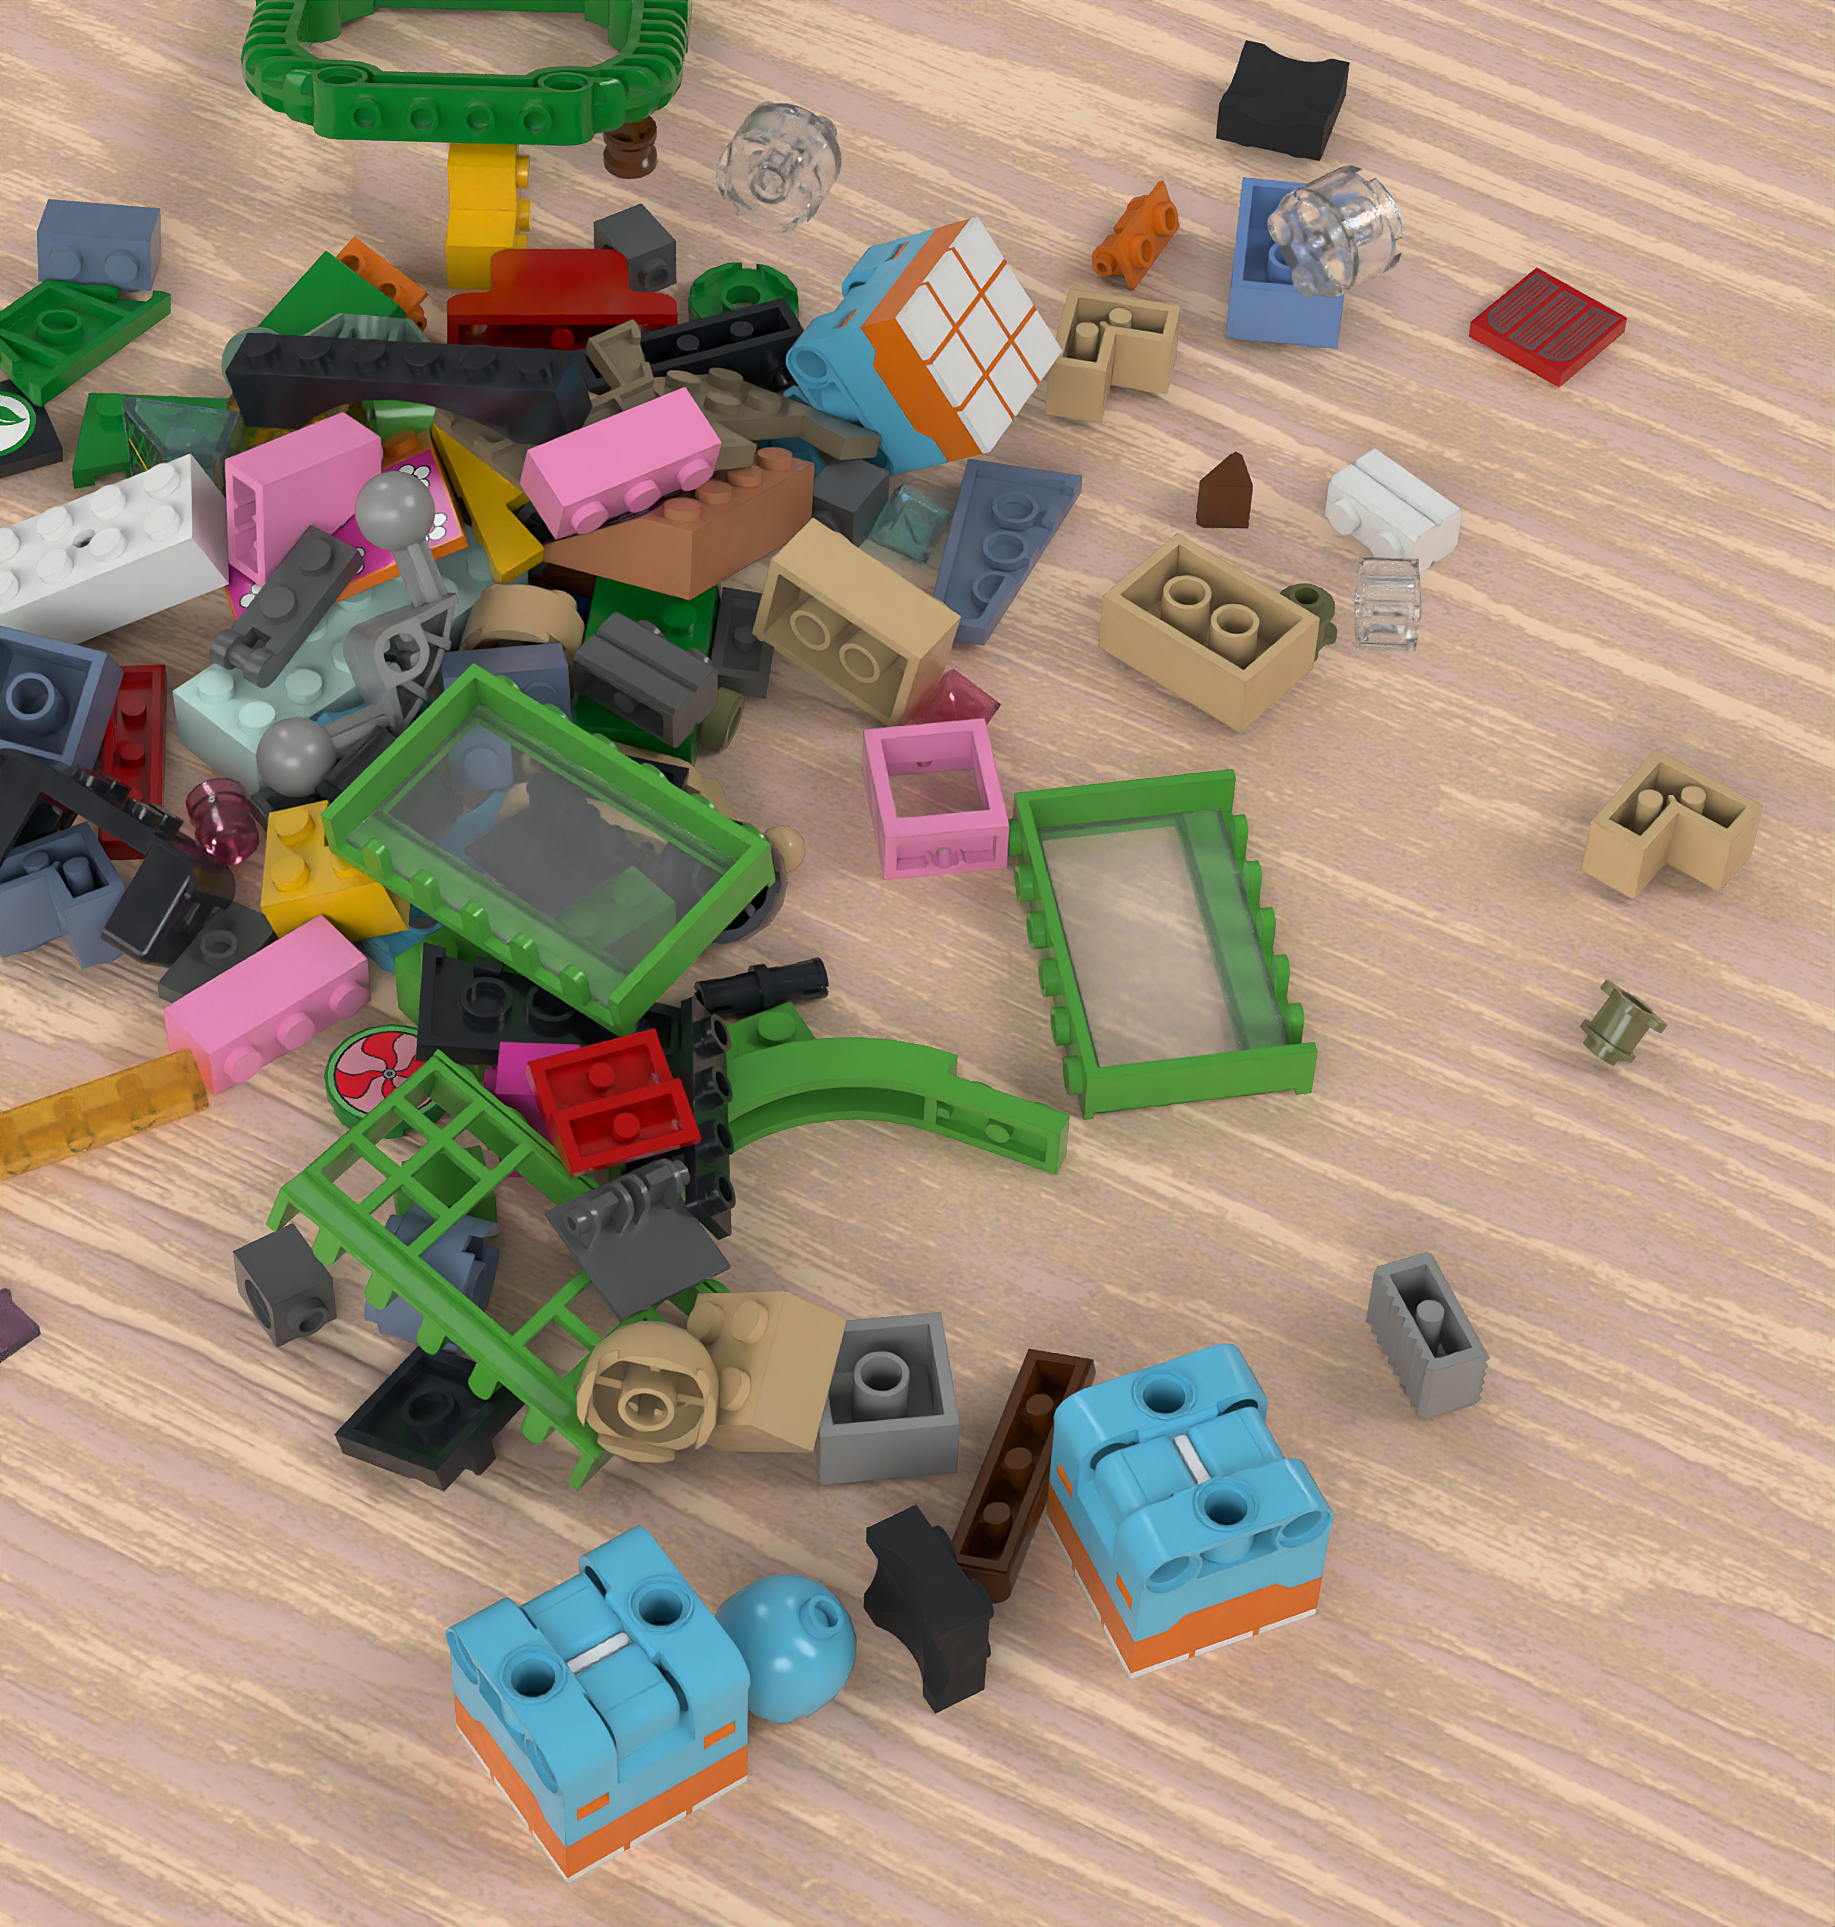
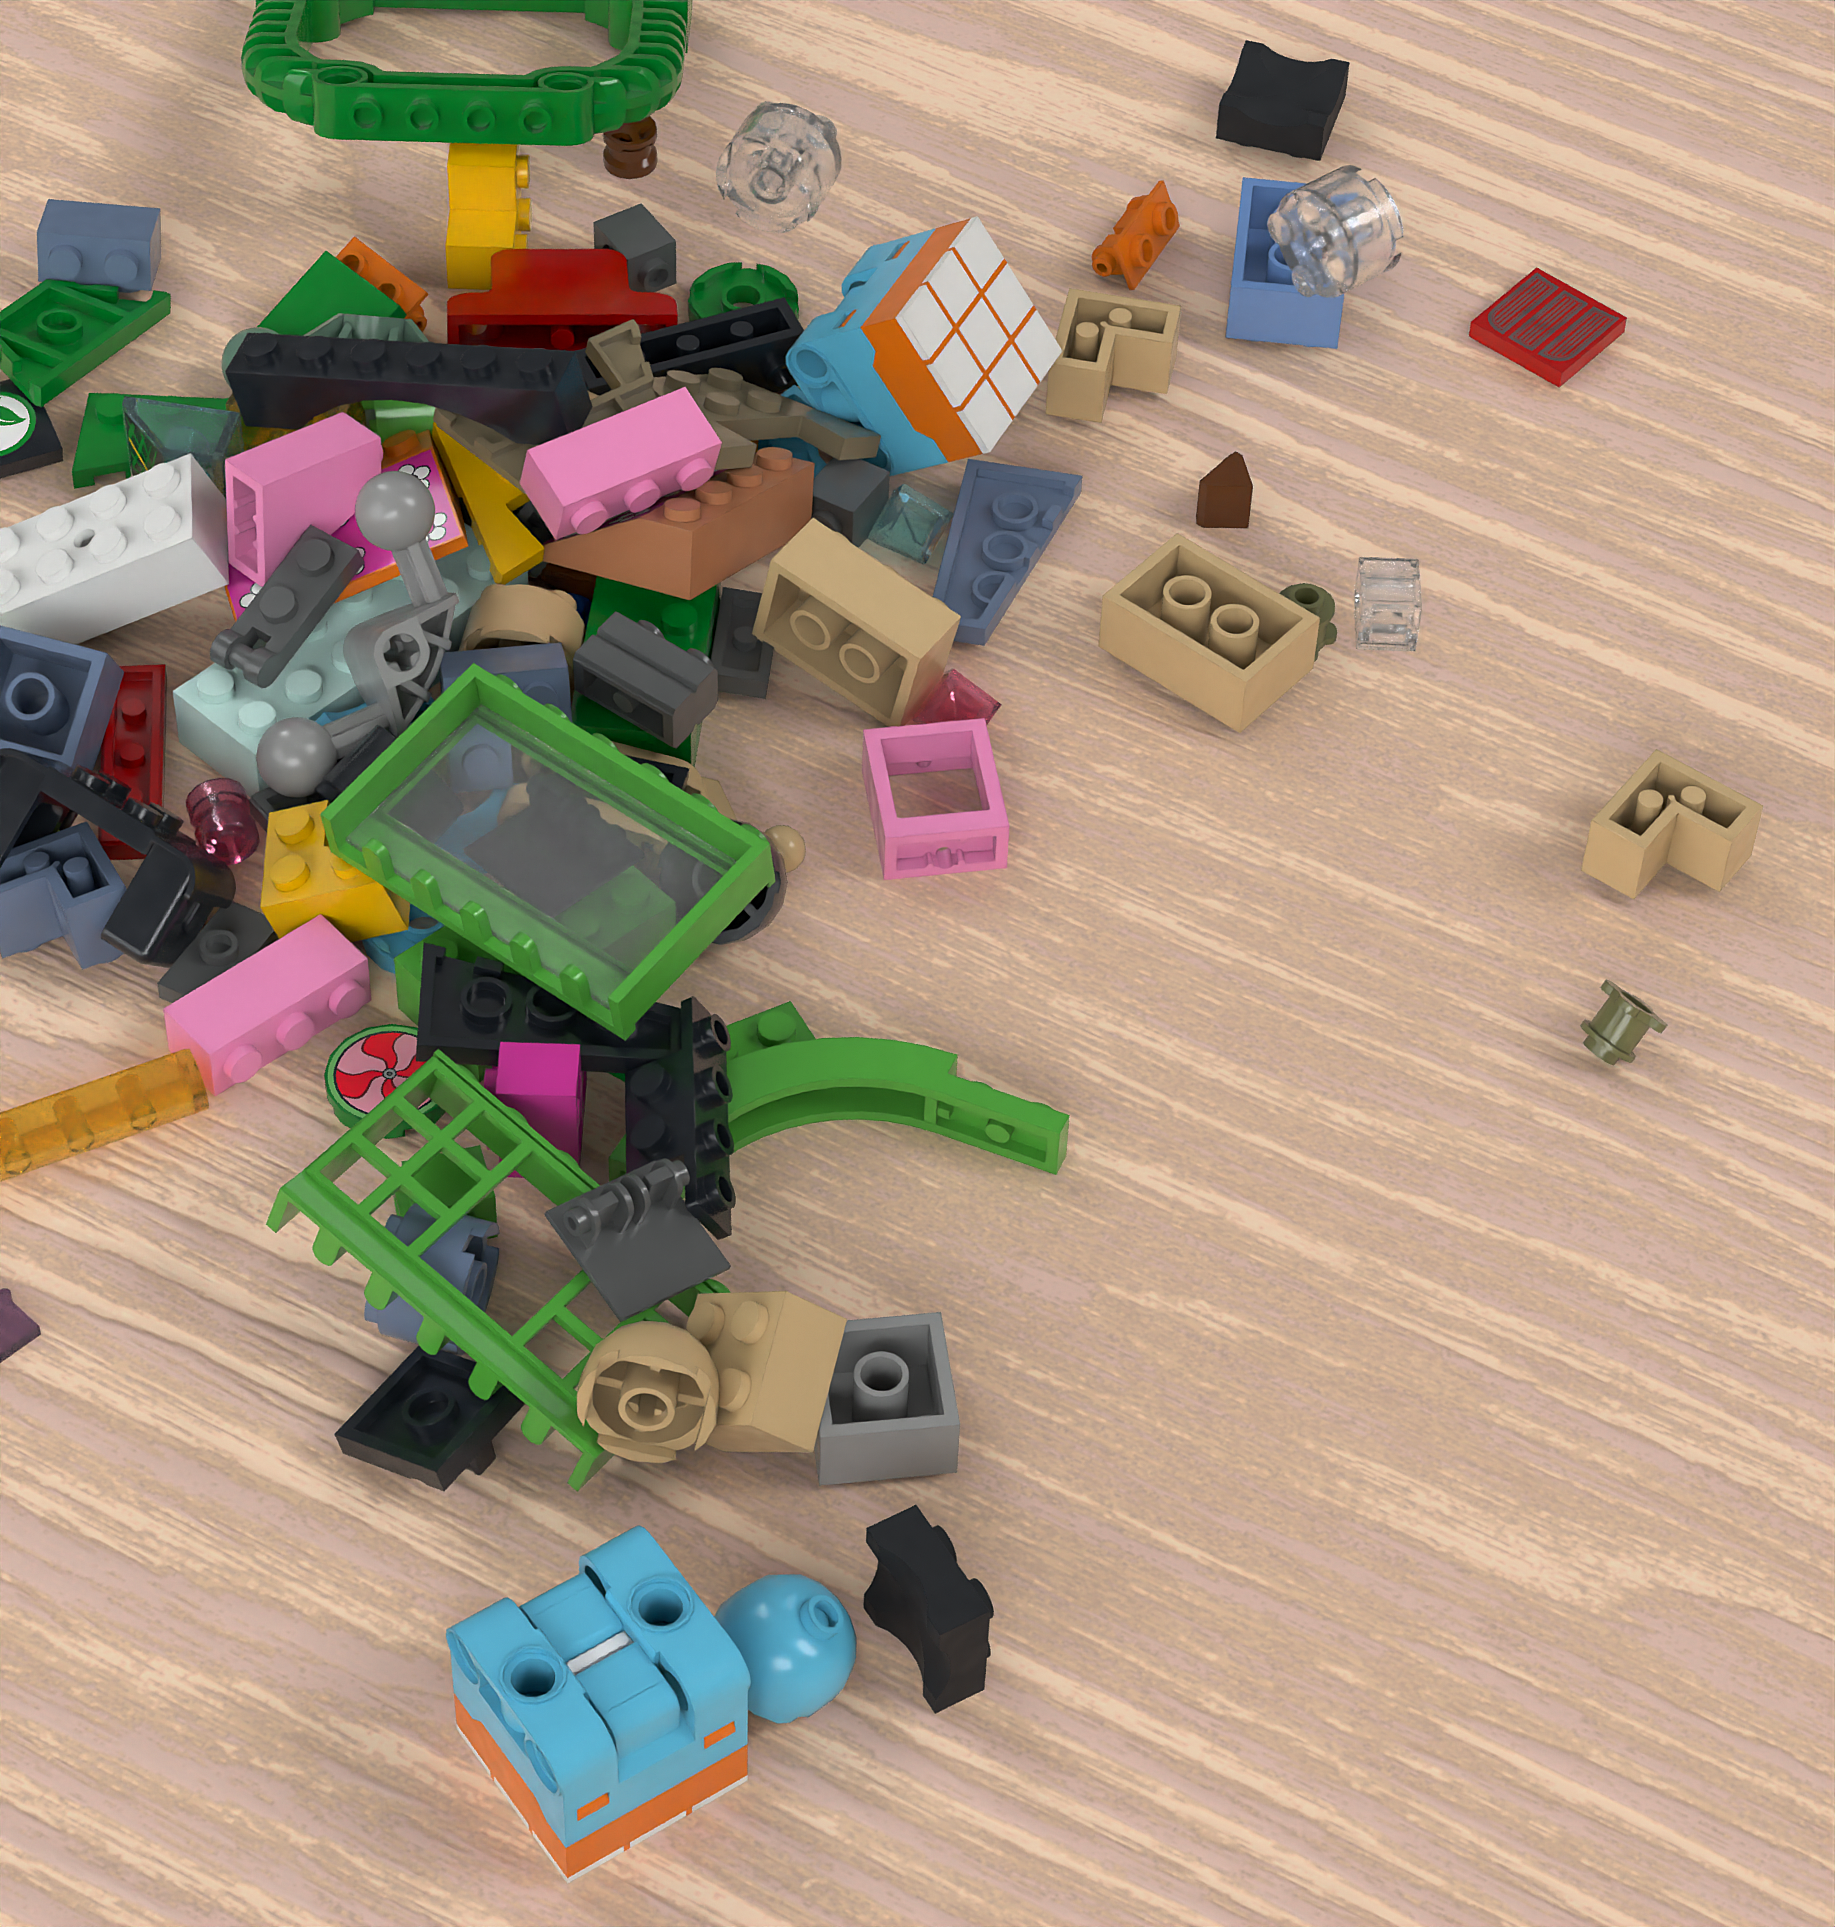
dark grey brick [233,1223,337,1347] -> none
red slope [525,1028,701,1178] -> none
black pin [694,957,829,1018] -> none
olive tile [700,687,745,751] -> none
reddish brown brick [951,1349,1096,1604] -> none
window [1008,769,1318,1120] -> none
medium azure piece [1046,1343,1334,1679] -> none
white brick [1325,448,1462,579] -> none
light grey brick [1366,1252,1490,1419] -> none

